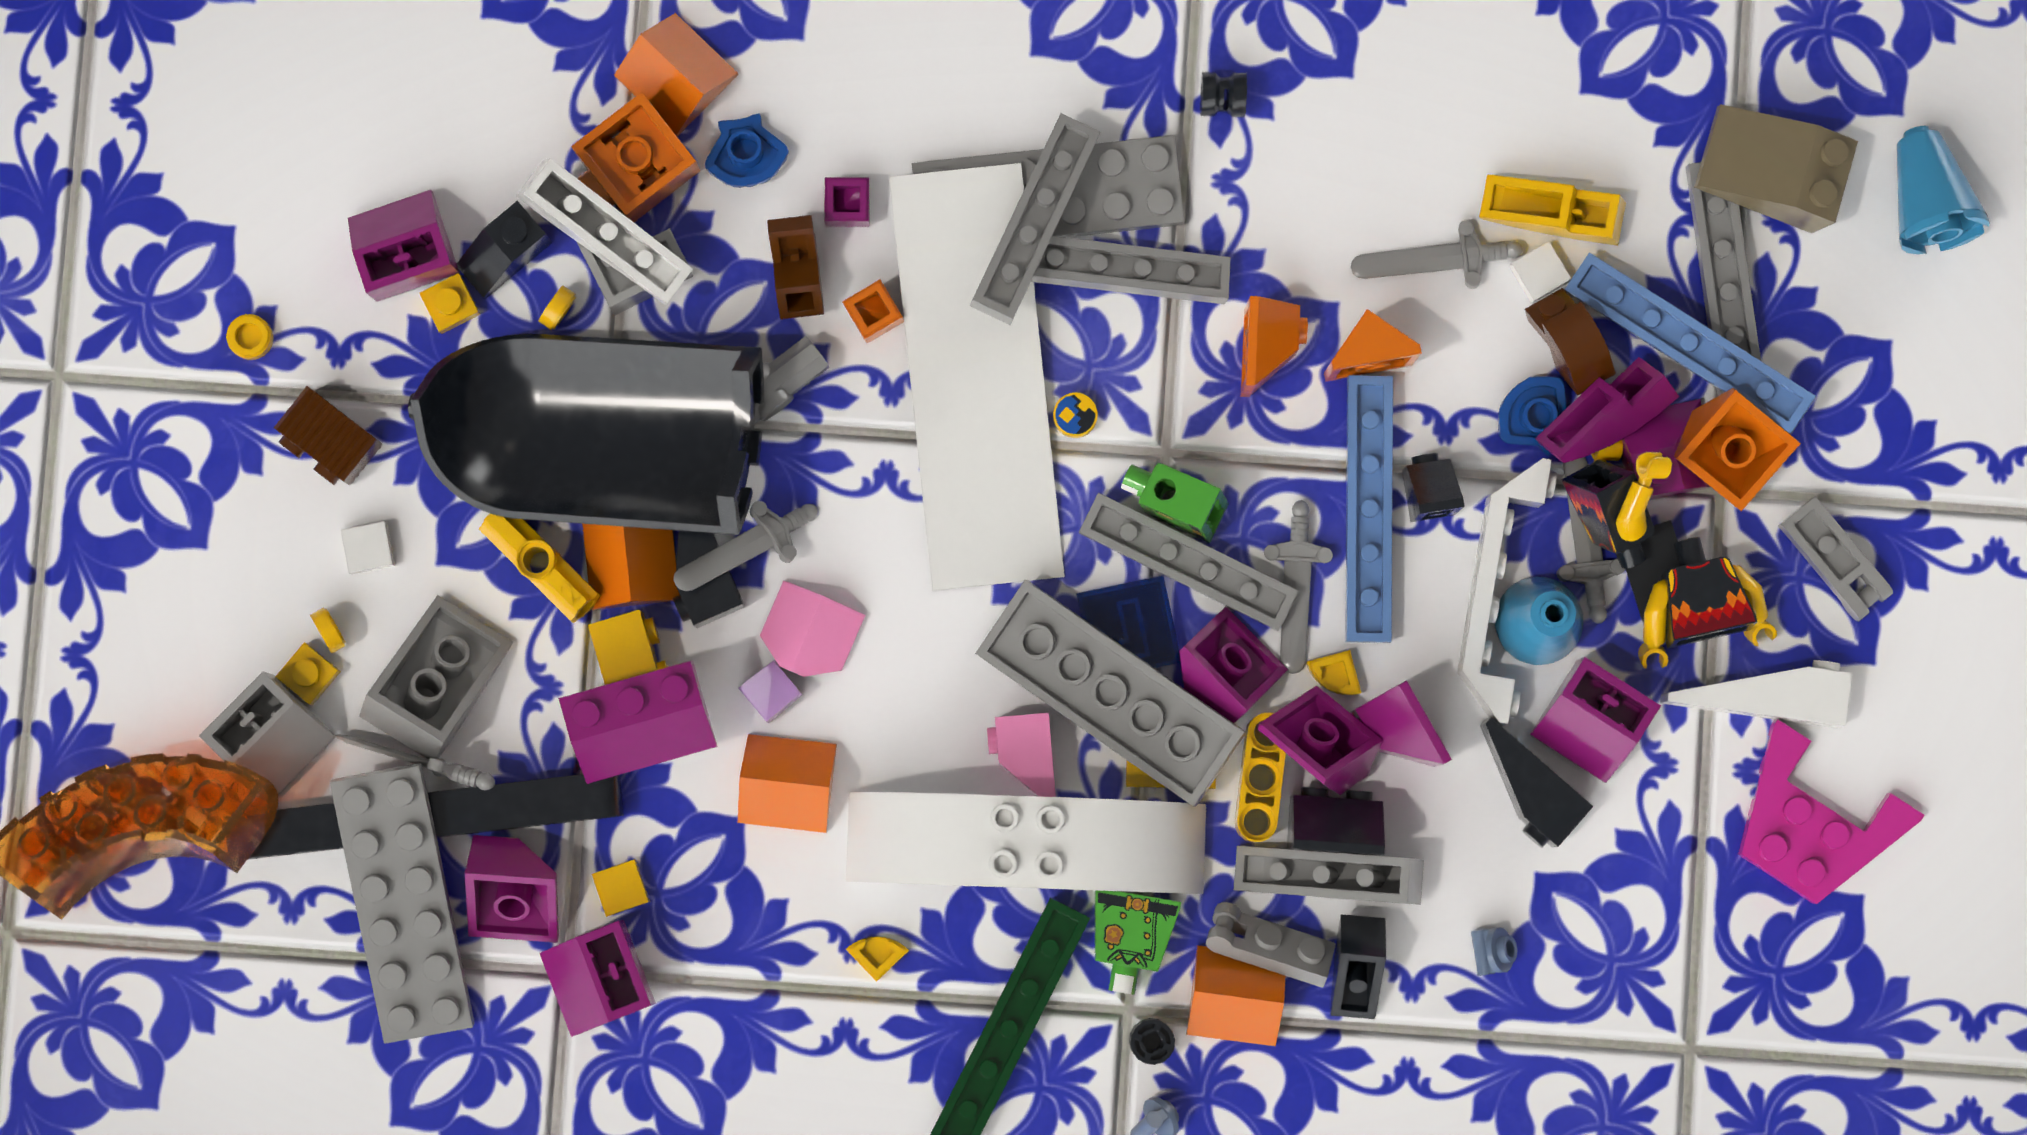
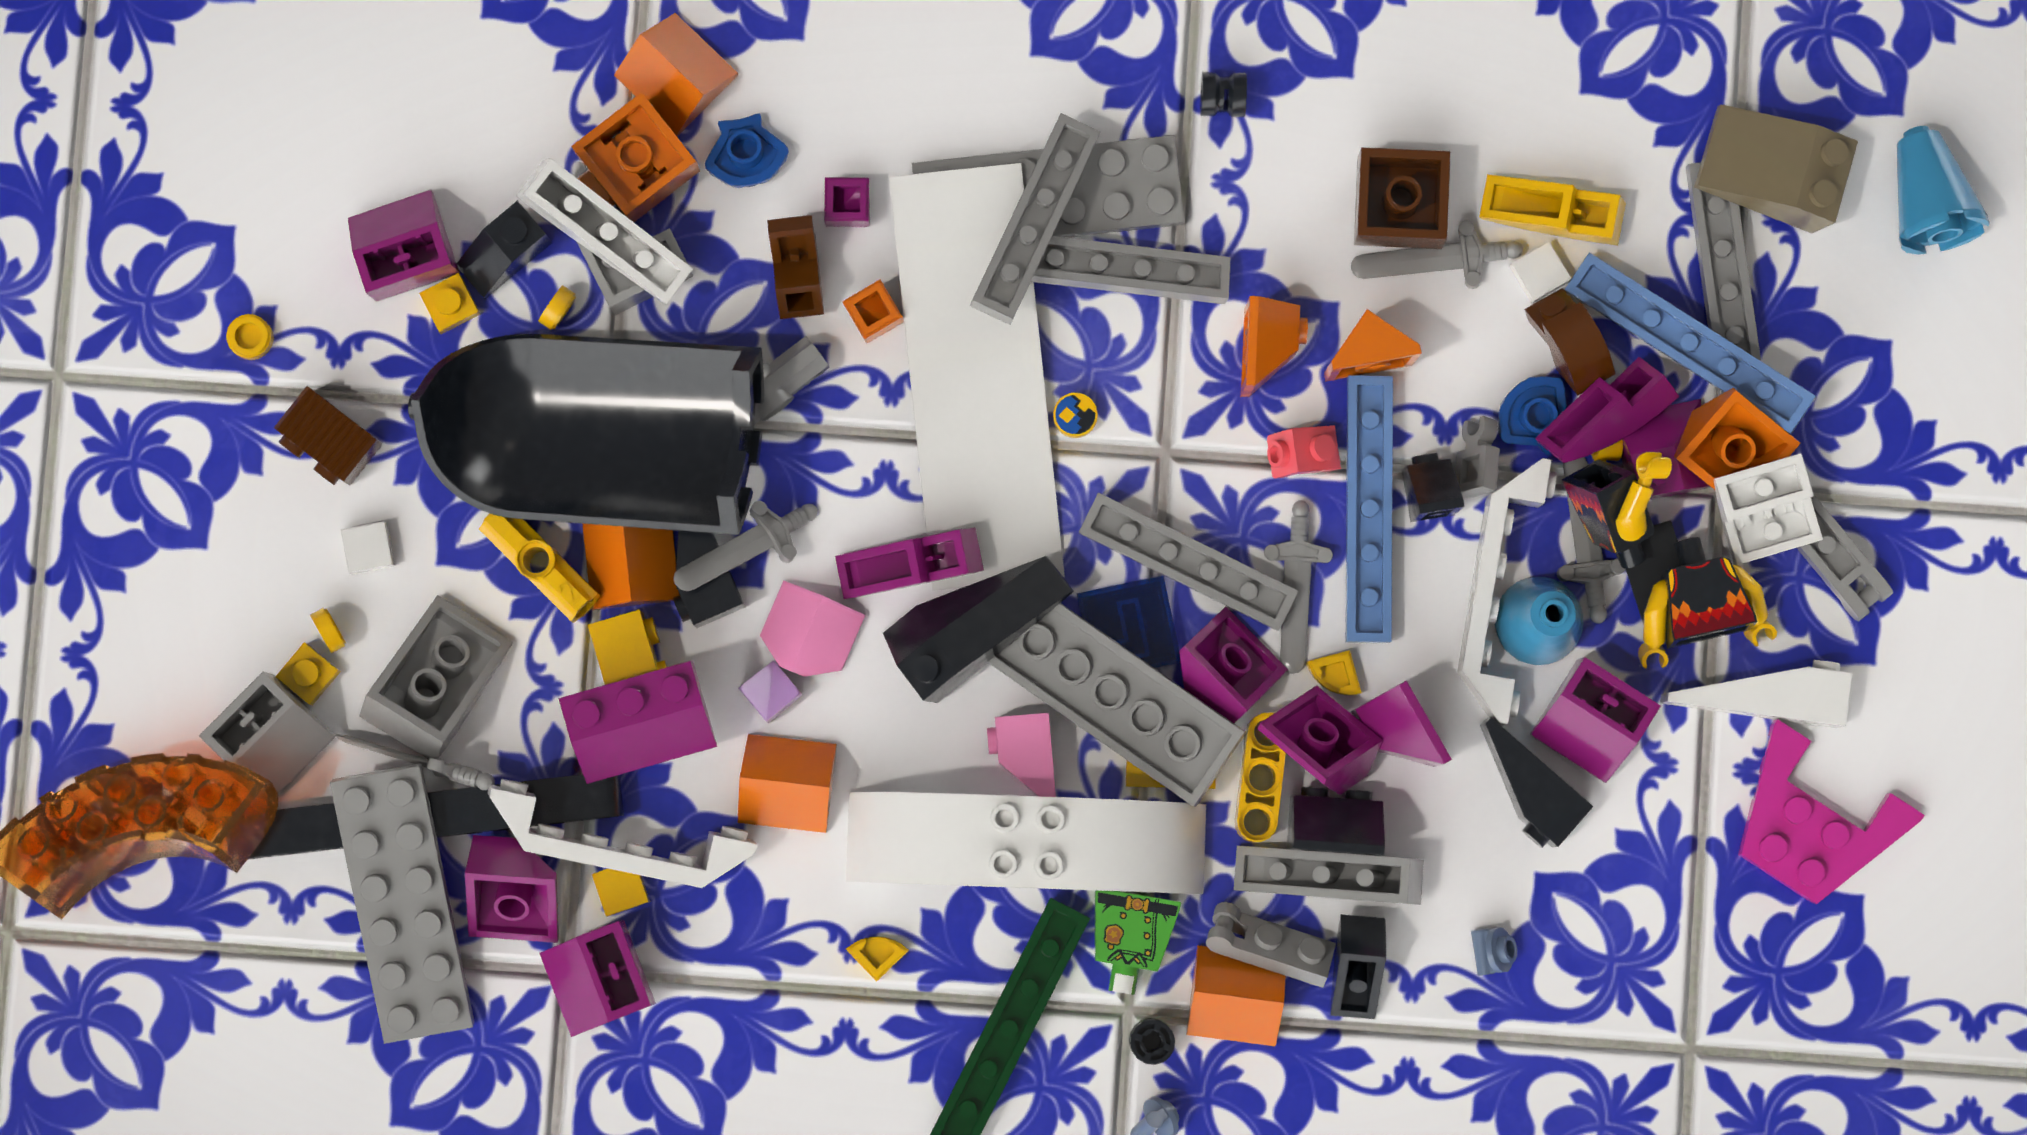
bright green torso [1121,463,1229,543] -> none
none -> white slope [488,779,758,888]
none -> magenta slope [835,527,984,599]
none -> black wedge [883,556,1074,703]
none -> coral bracket [1267,425,1341,479]
none -> reddish brown brick [1354,147,1450,249]
none -> light grey plate [1455,416,1500,499]
none -> white slope [1713,453,1823,565]

